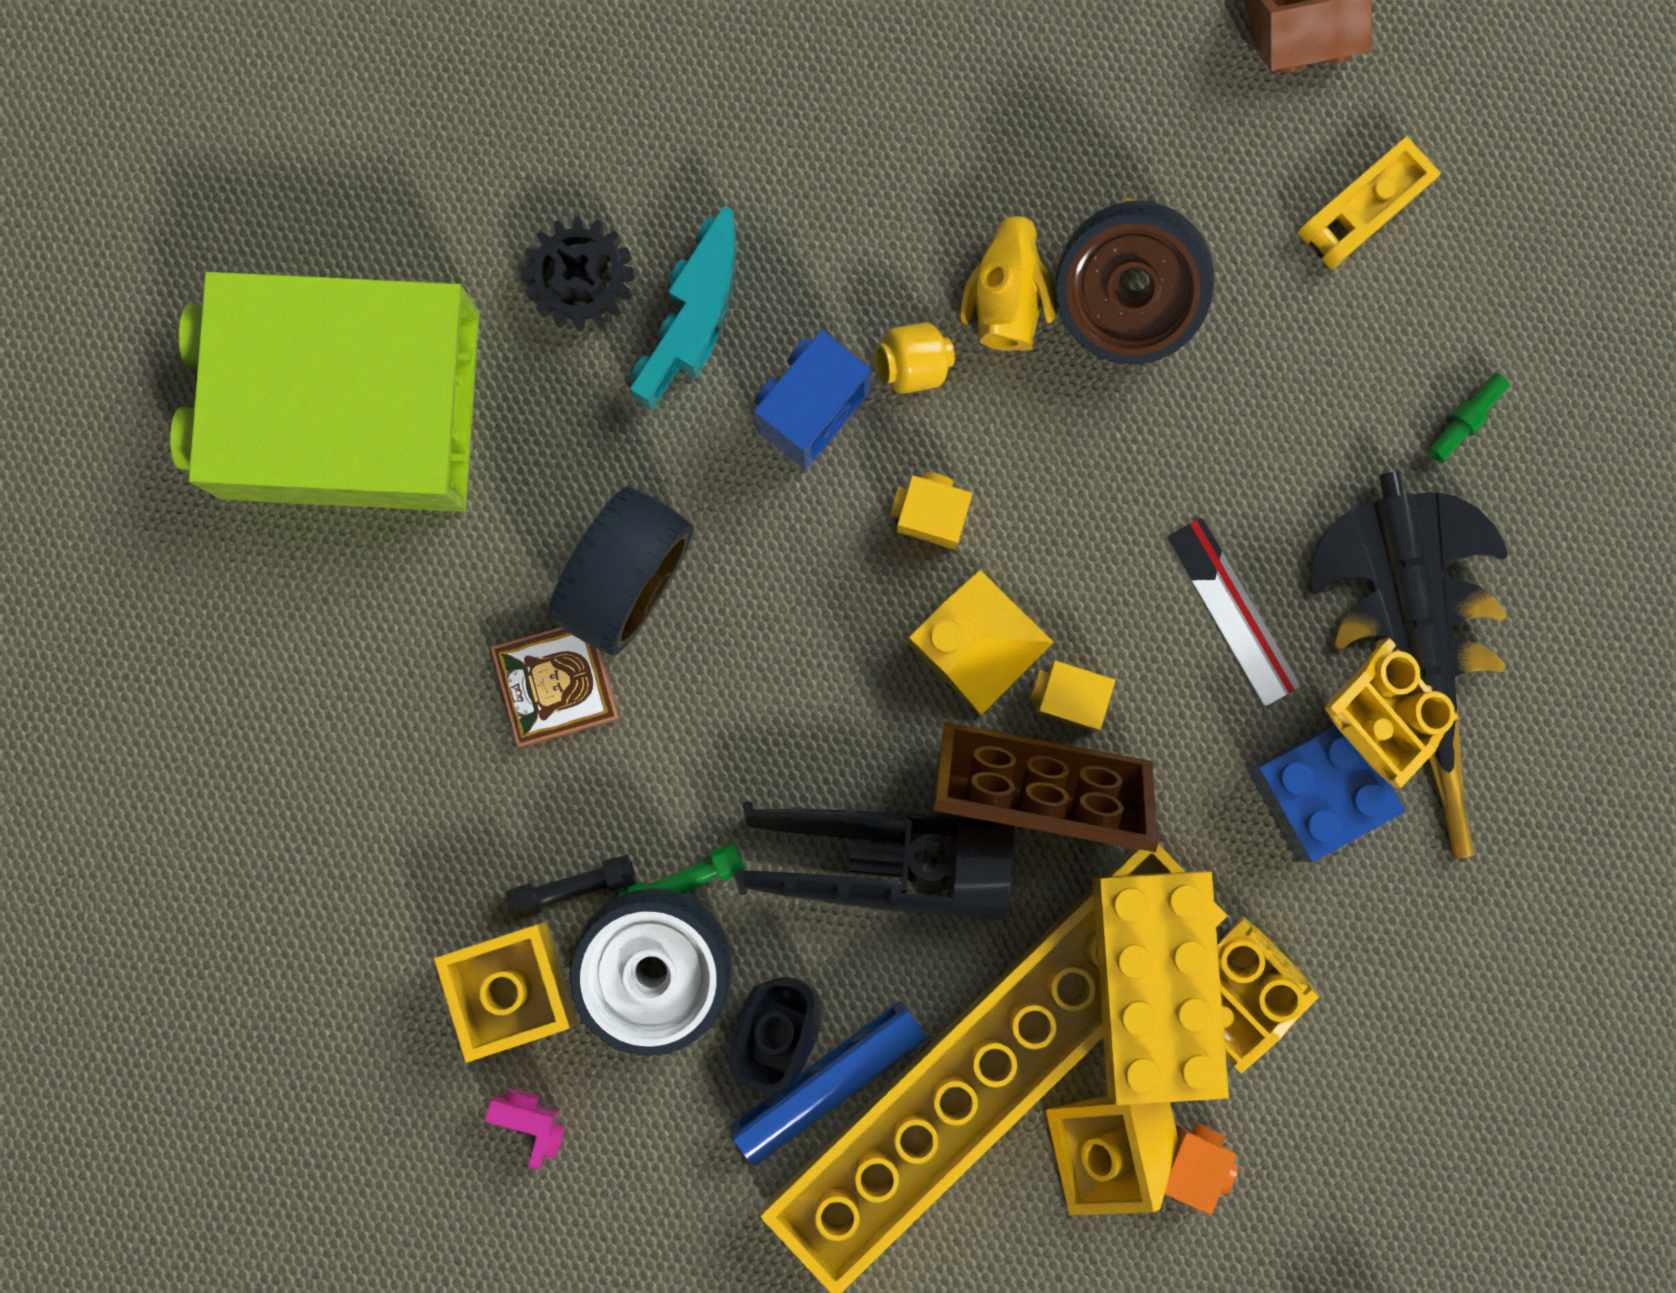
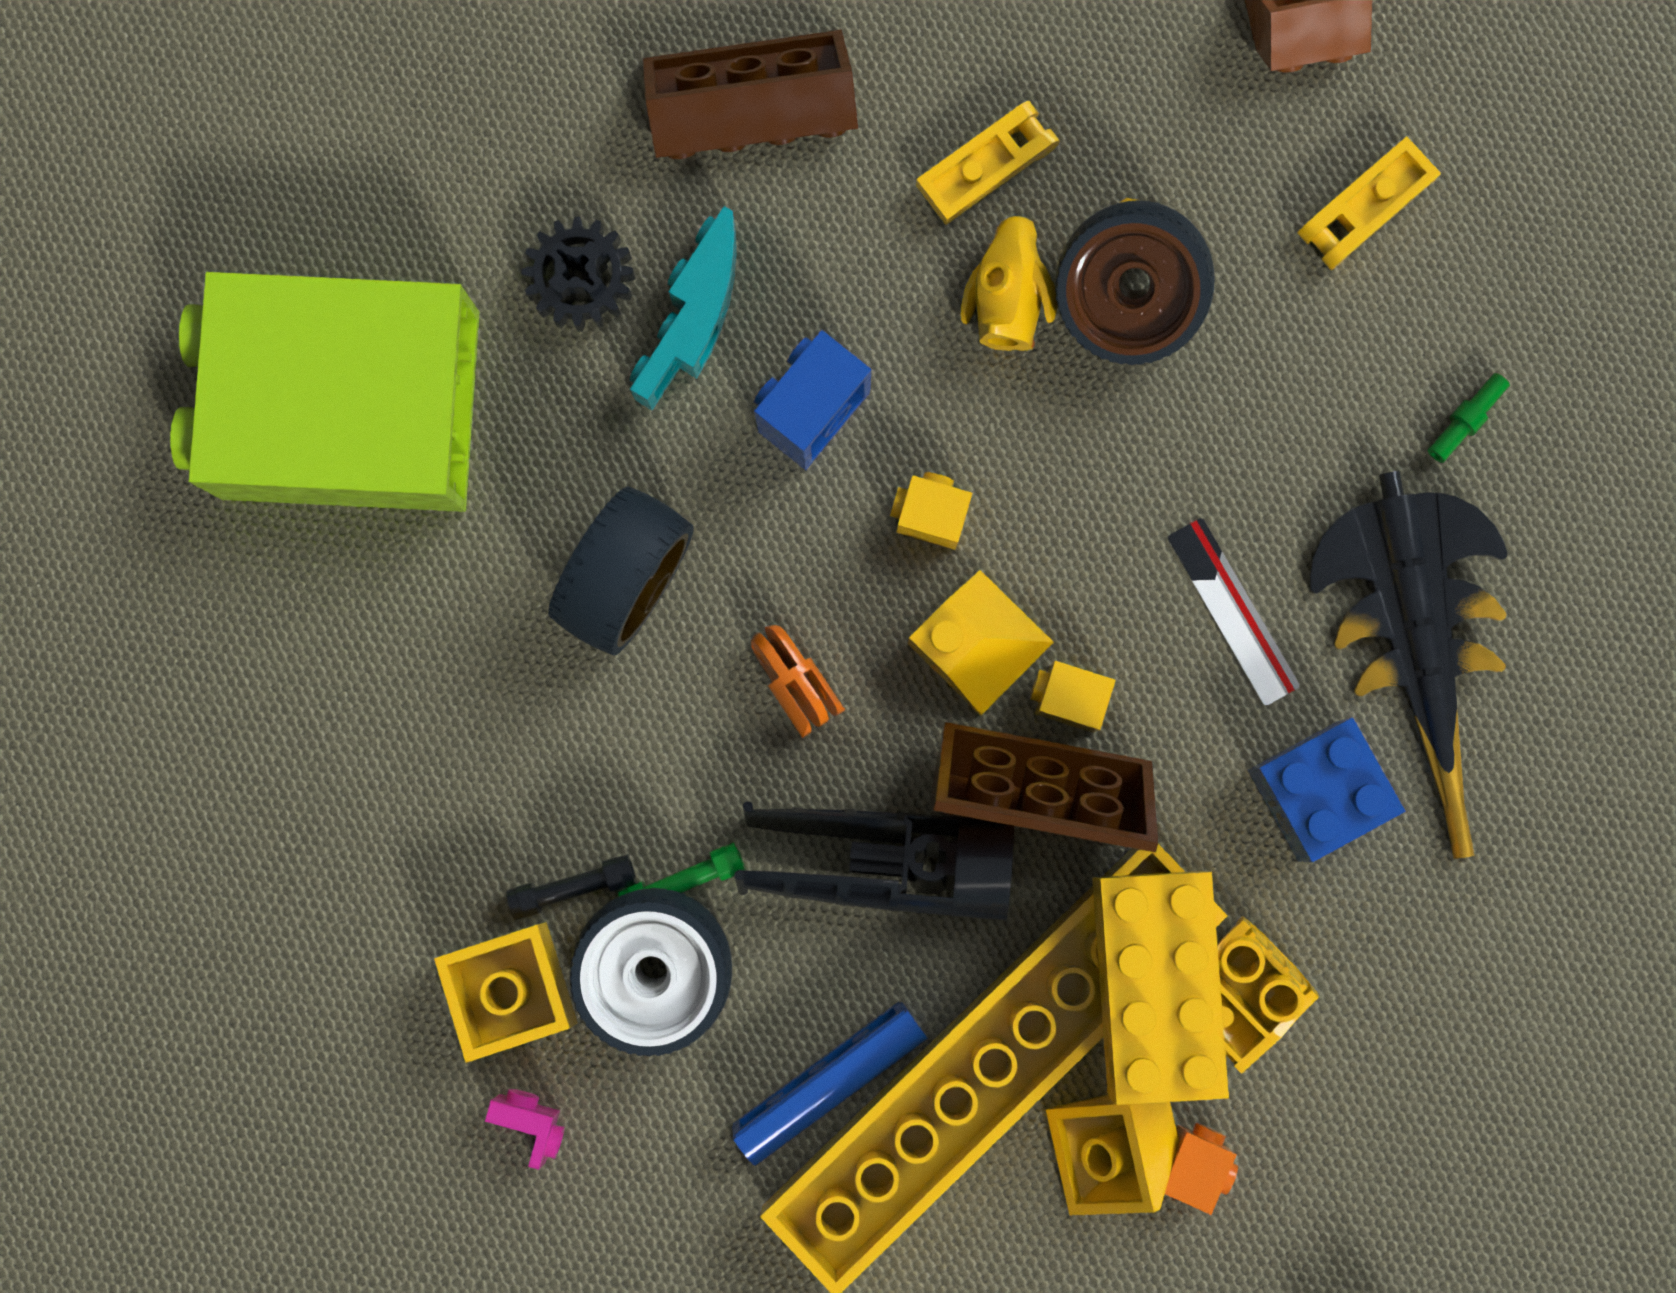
tile [491,627,620,748] -> none
black piece [729,977,823,1094] -> none
yellow head [874,322,955,394] -> none
yellow slope [1325,637,1458,788] -> none
none -> reddish brown slope [643,30,858,159]
none -> orange arm [751,625,845,738]
none -> yellow plate [916,101,1060,225]

